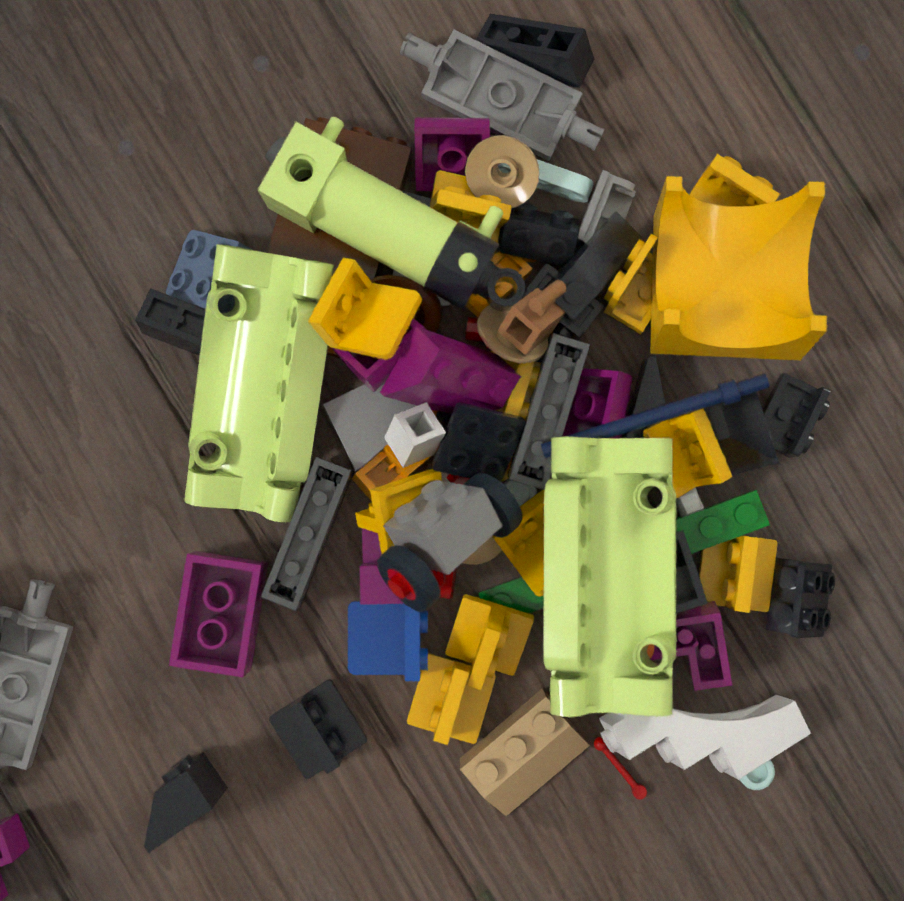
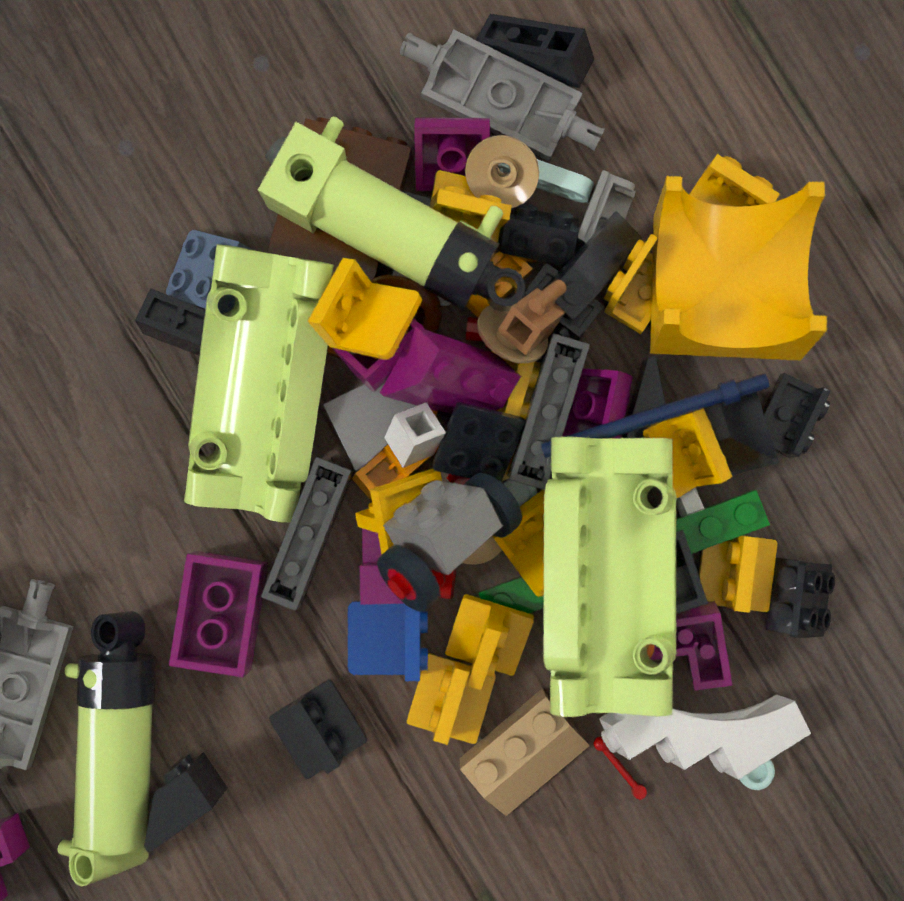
none -> yellowish green piece [58,611,156,886]

